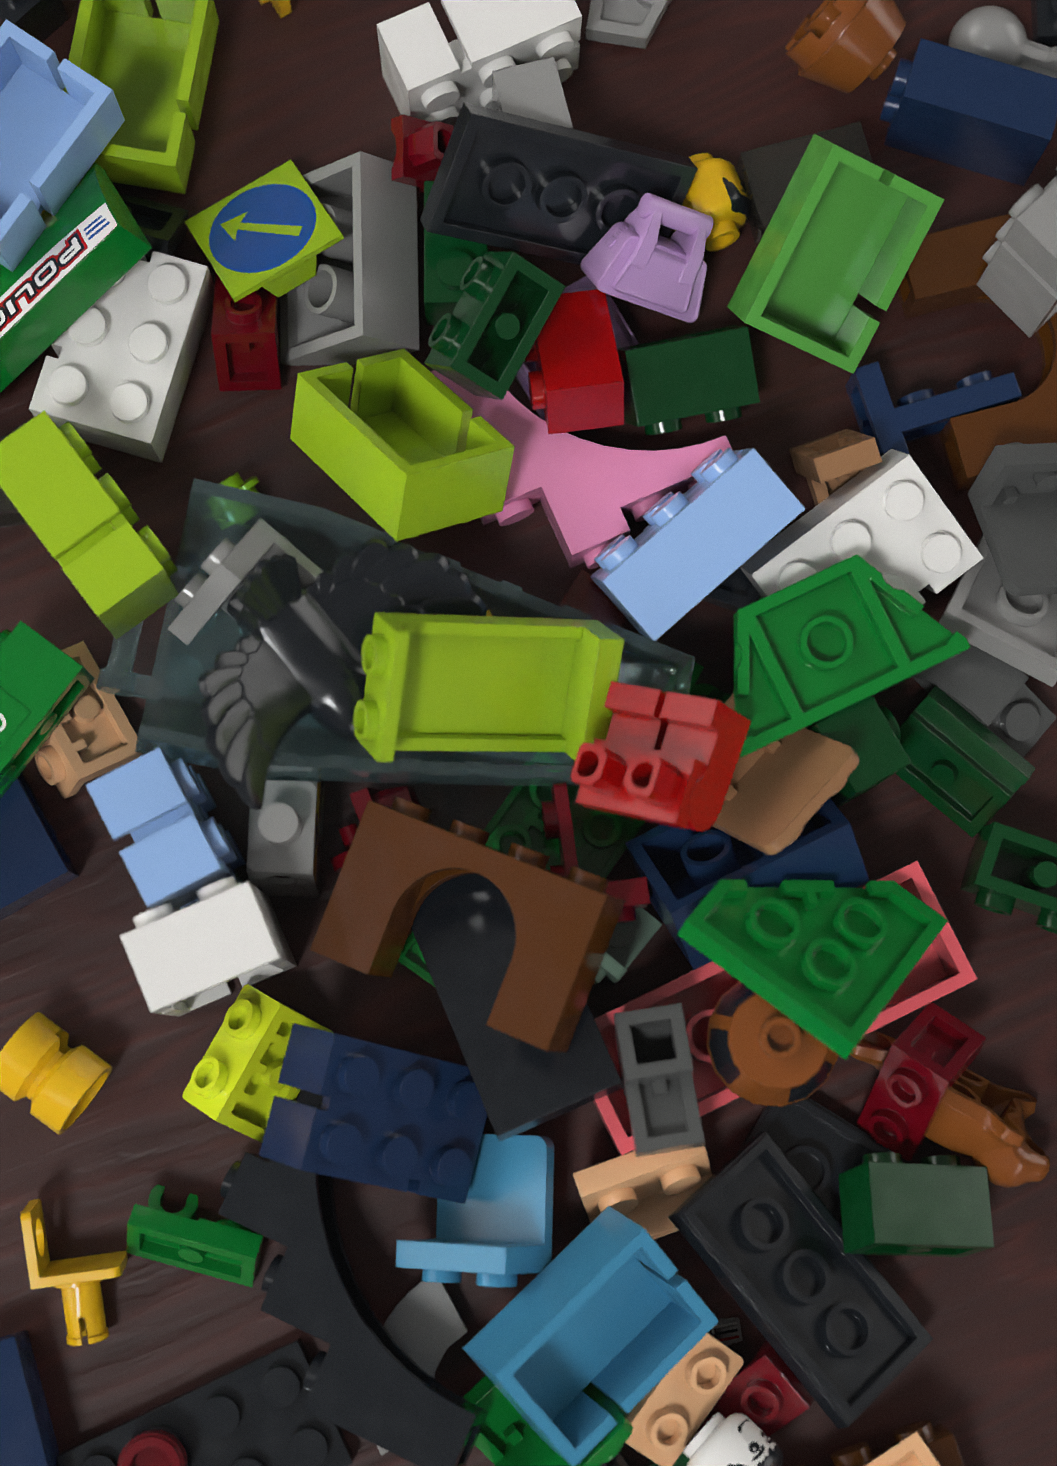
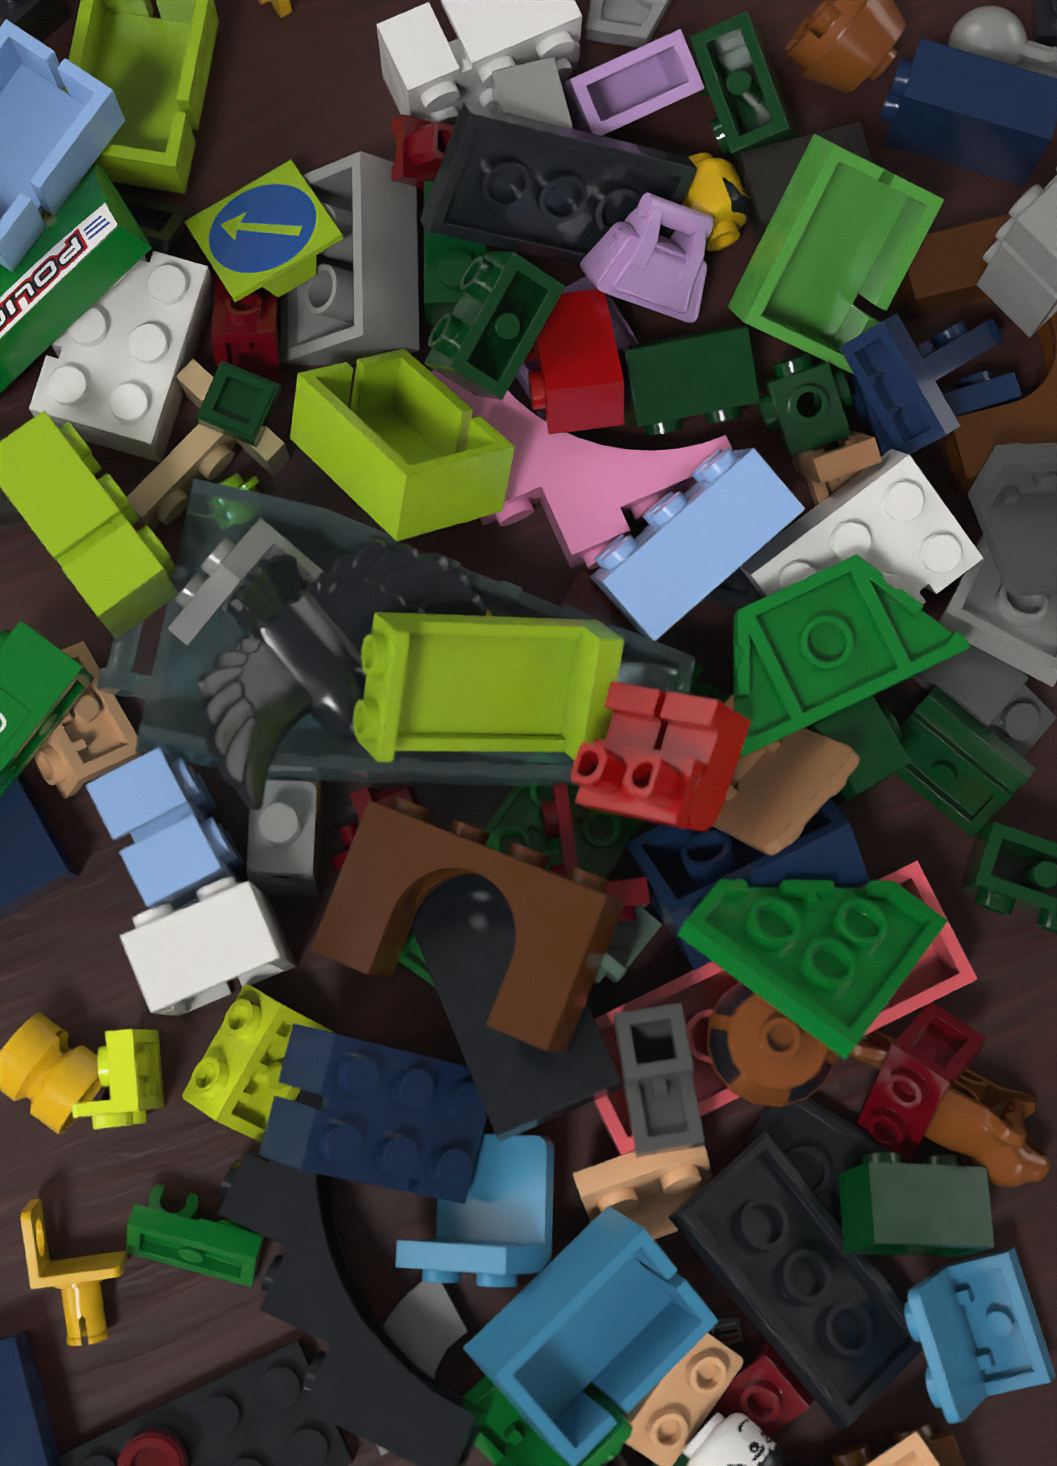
none -> neon yellow bracket [72,1029,165,1129]
none -> tan bracket [126,359,290,530]
none -> dark green tile [196,360,282,448]
none -> lavender piece [561,29,705,136]
none -> dark green brick [689,11,803,166]
none -> dark green brick [758,353,853,456]
none -> dark blue bracket [839,313,1004,455]
none -> dark azure bracket [904,1247,1056,1424]

